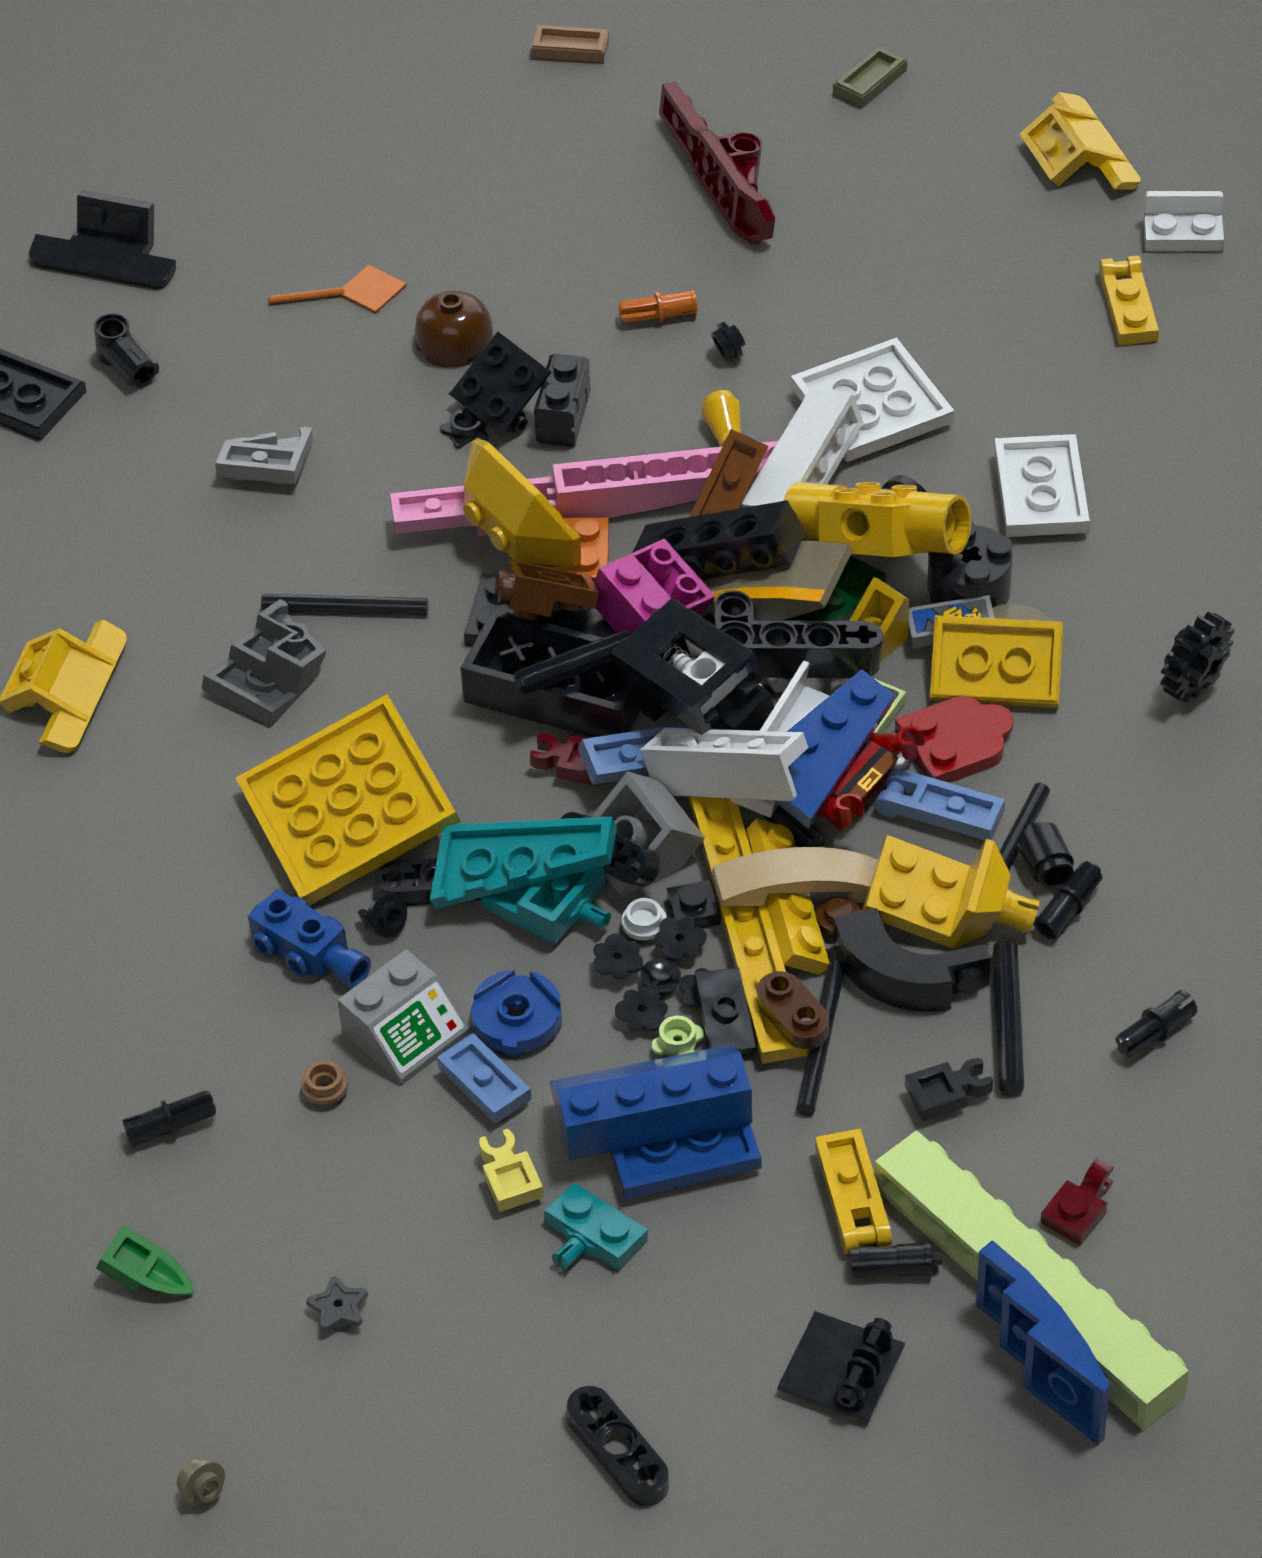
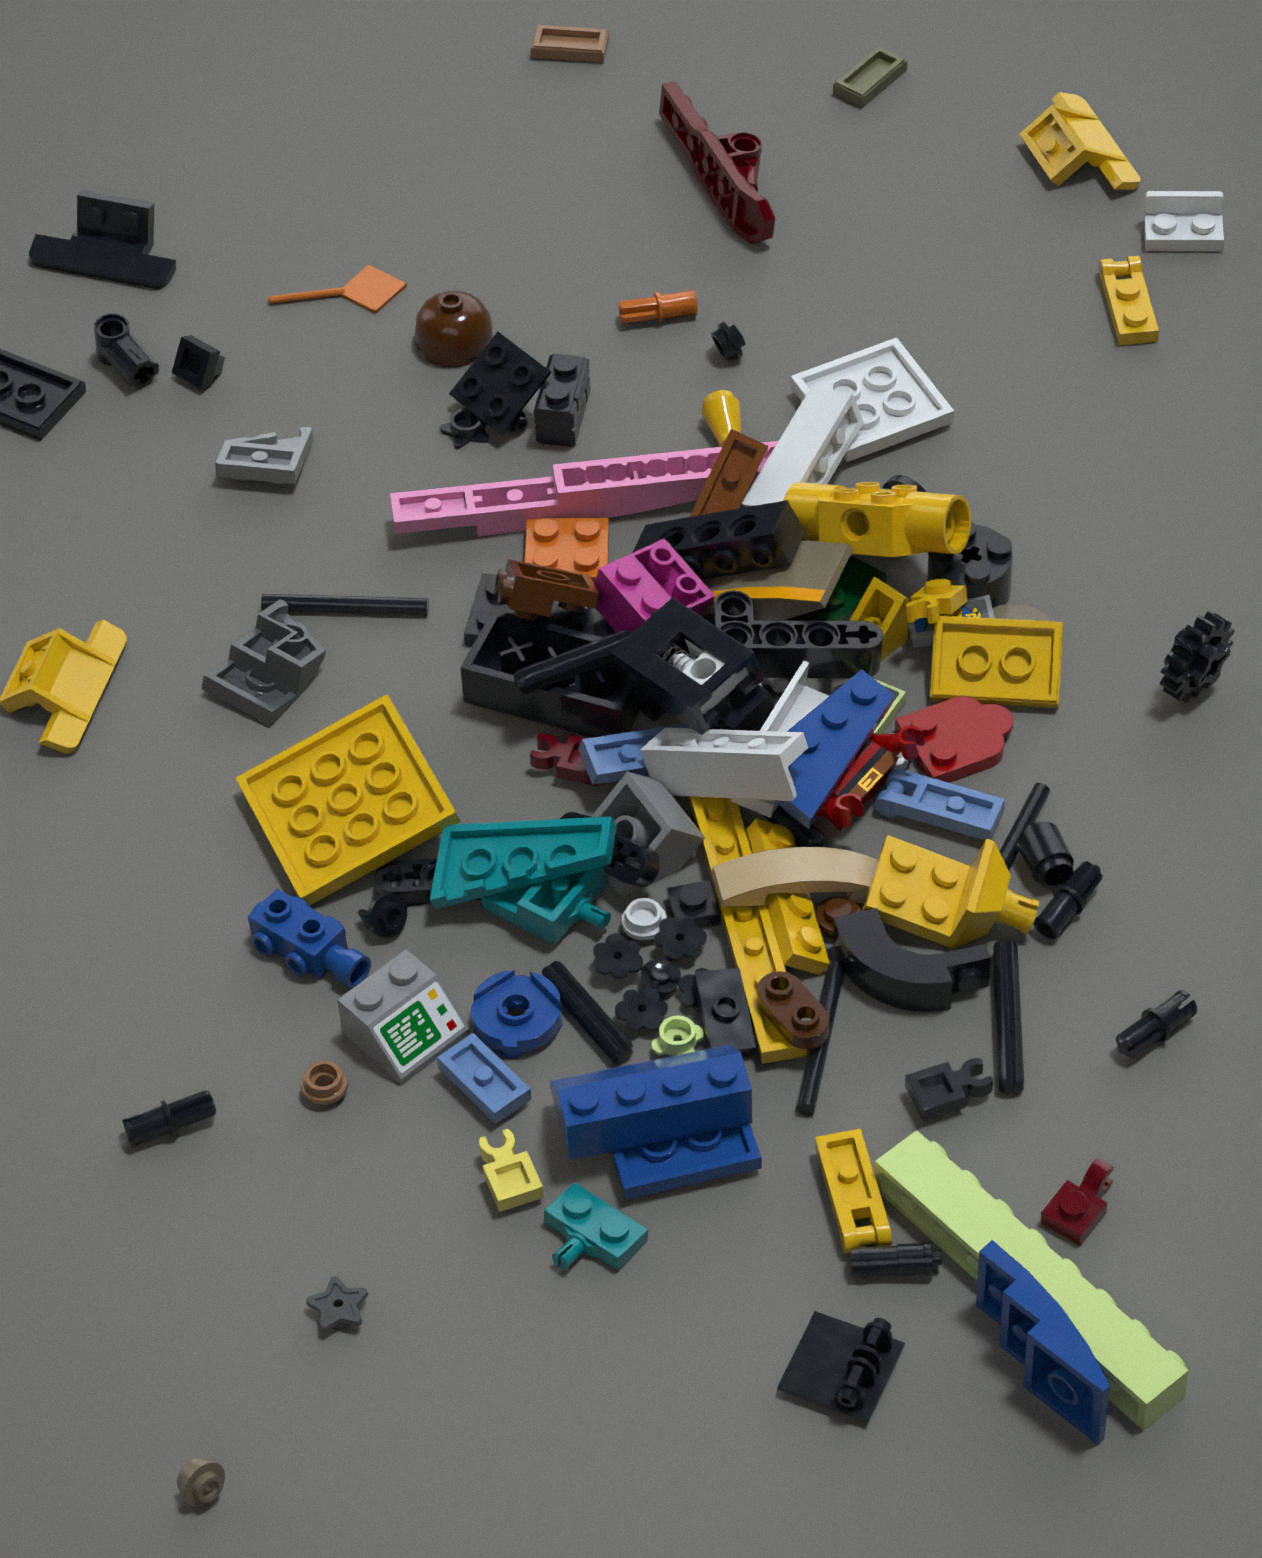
green plate [96,1225,194,1295] -> none
yellow wedge [463,438,581,567] -> none
black beam [567,1386,669,1506] -> none
white plate [994,434,1090,537] -> none
none -> black tile [171,335,225,389]
none -> black axle [541,961,633,1064]
none -> yellow plate [906,579,968,624]

